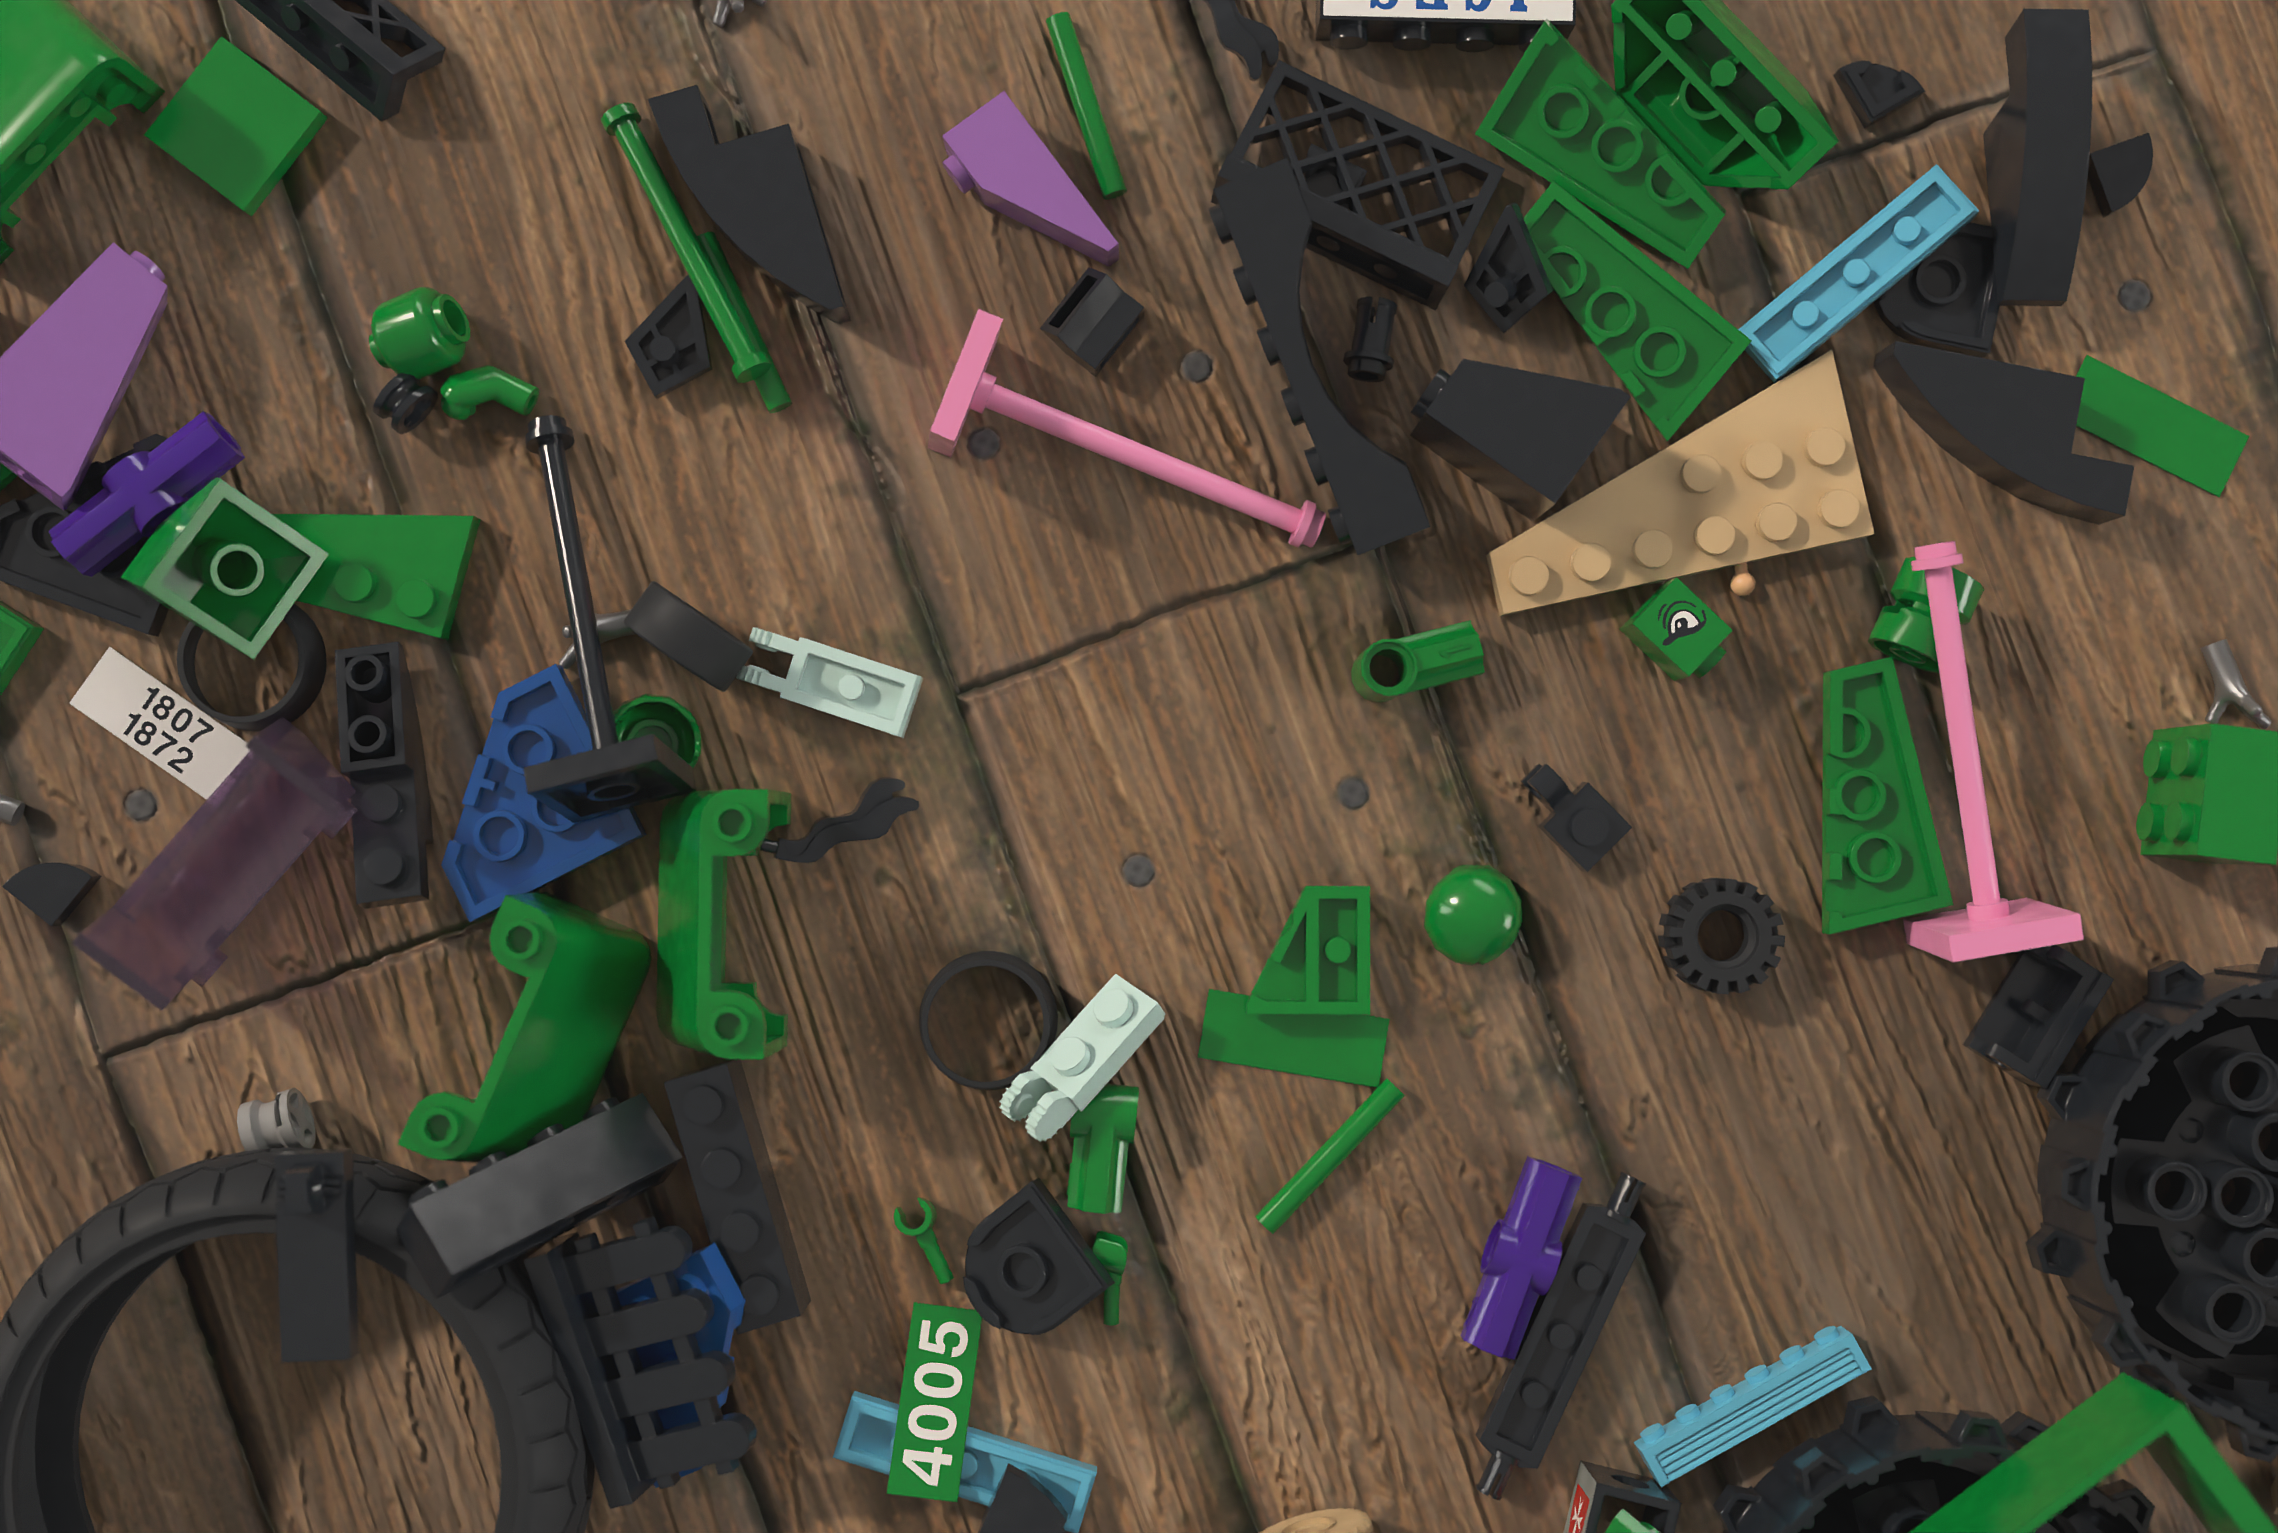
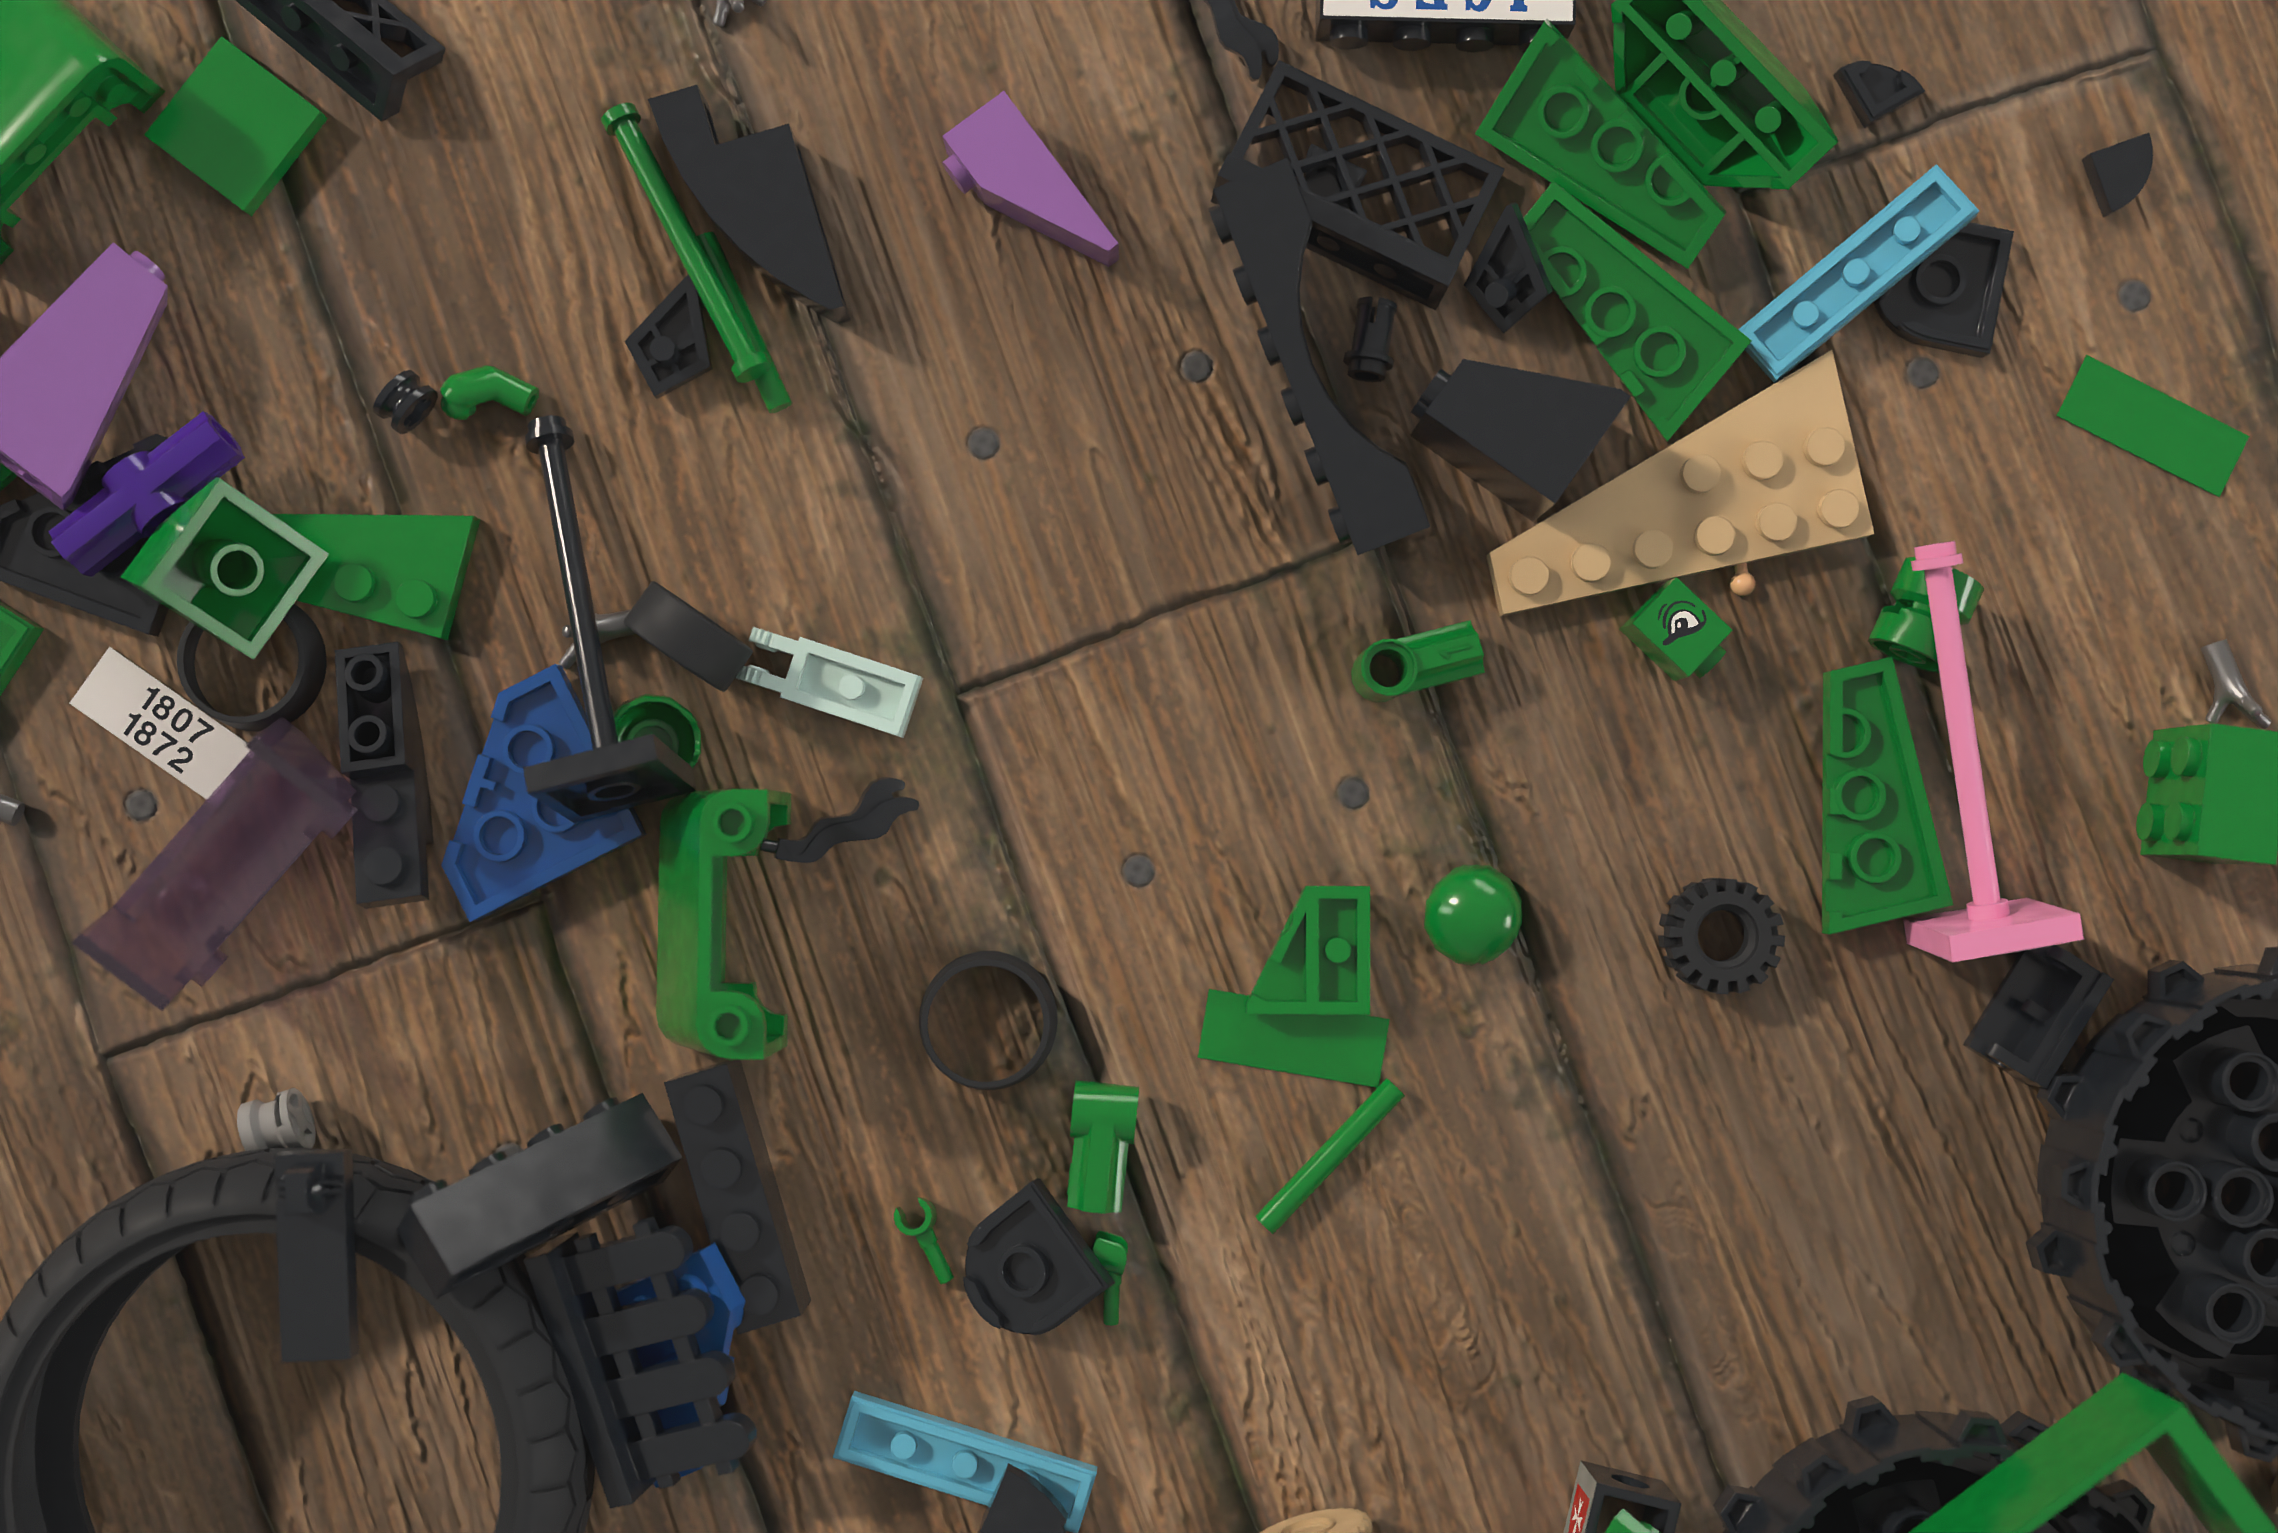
black tile [2,862,101,926] -> none
green head [369,287,471,379] -> none
green windscreen [397,892,652,1163] -> none
green sticker [887,1302,982,1502] -> none
bright pink tile [928,309,1326,548] -> none
light aqua hinge [999,974,1165,1142] -> none
black piece [1040,267,1144,377] -> none
green bar [1046,12,1127,200] -> none
dark purple piece [1460,1156,1582,1360] -> none
black plate [1475,1171,1646,1501] -> none
black plate [1520,764,1632,872] -> none
medium azure piece [1633,1326,1872,1487] -> none
black slope [1873,341,2134,525] -> none
black slope [1983,9,2092,306] -> none

